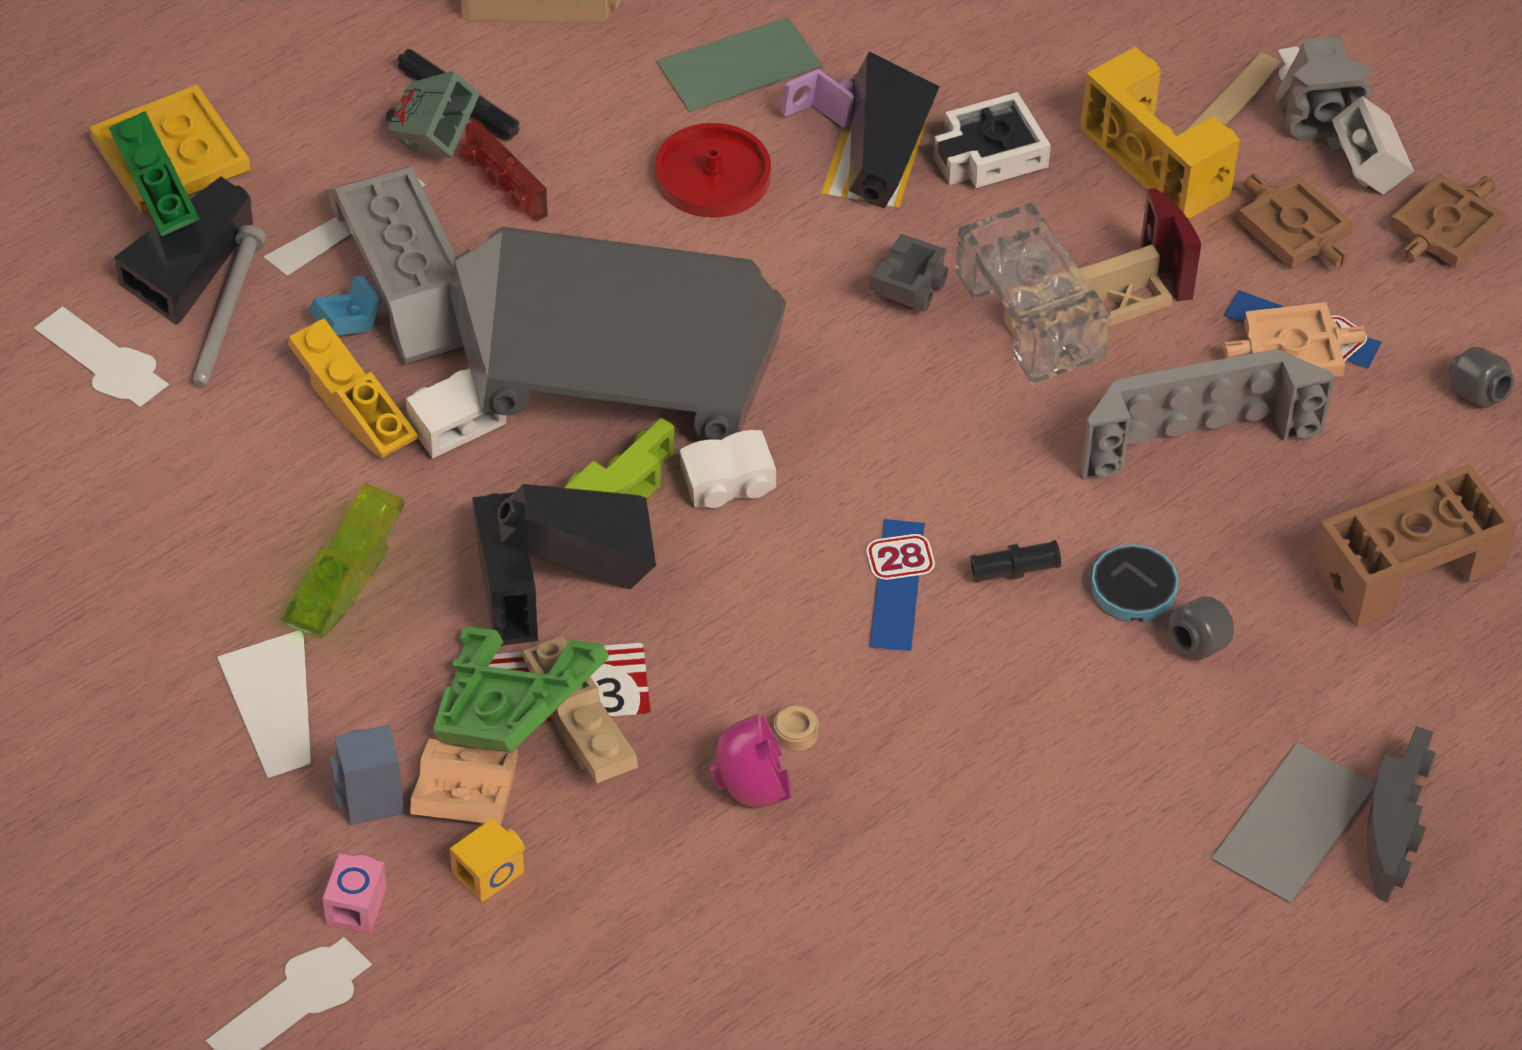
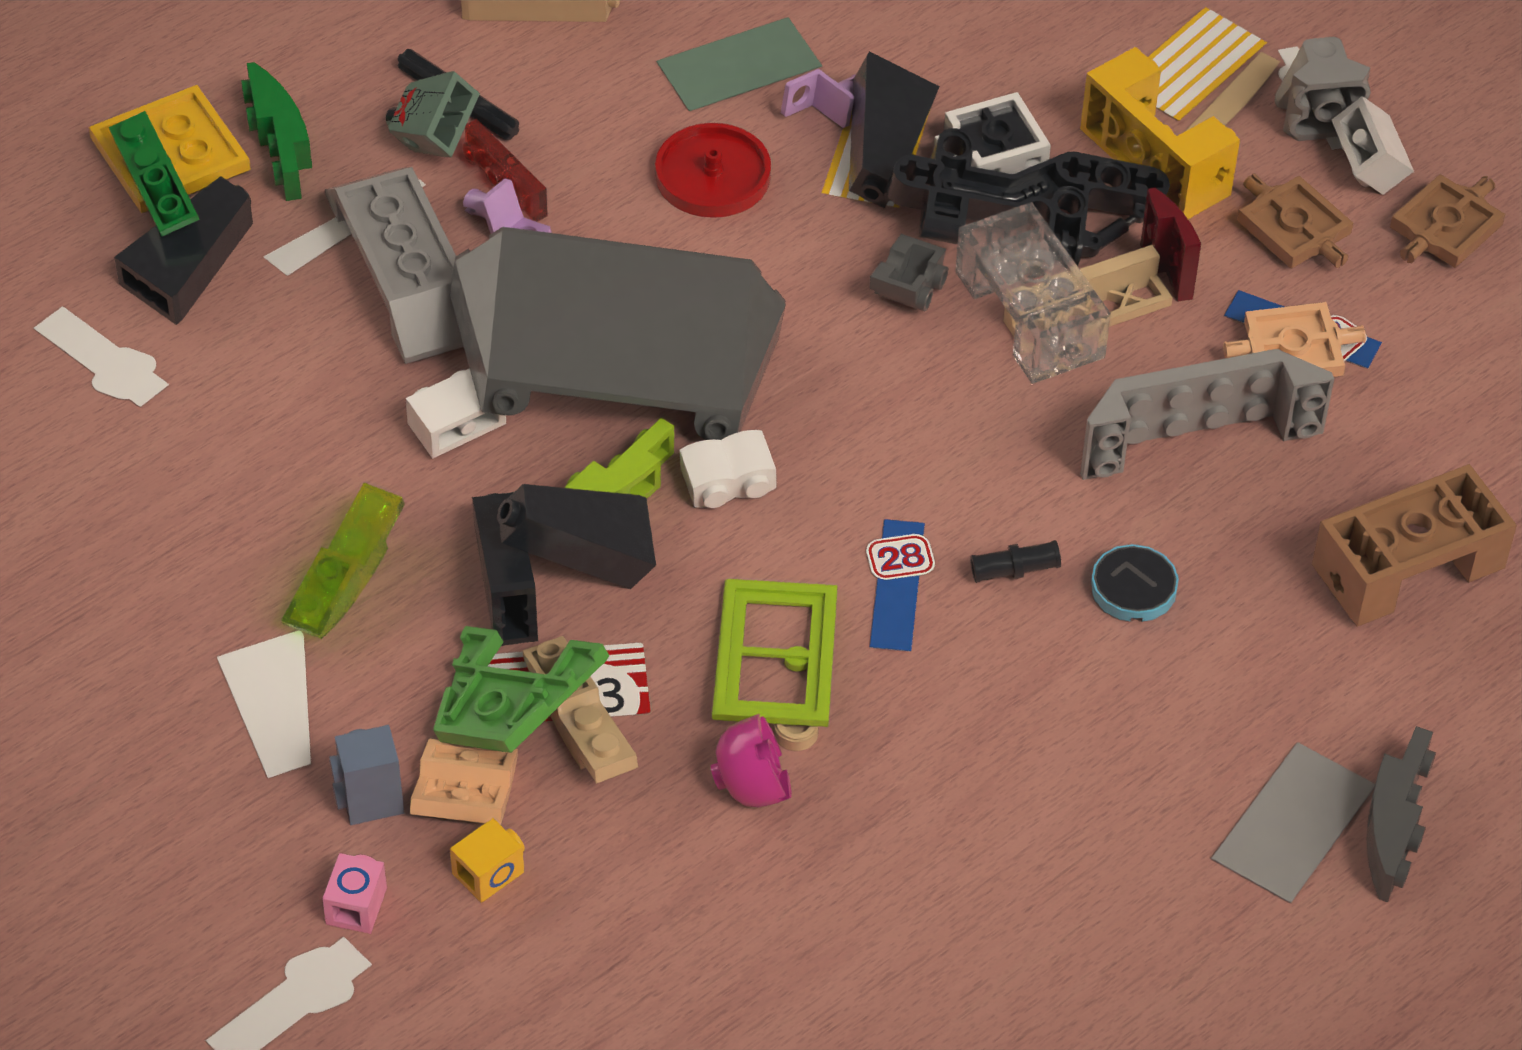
light grey bar [193,225,266,387] -> none
yellow slope [288,318,418,458] -> none
dark azure bracket [309,276,382,336] -> none
dark grey head [1168,596,1234,660] -> none
dark grey head [1449,347,1514,407] -> none
none -> green slope [241,62,312,201]
none -> lavender bracket [463,178,552,234]
none -> lime door [712,579,838,727]
none -> black beam [886,128,1170,268]
none -> sticker [1148,7,1267,121]

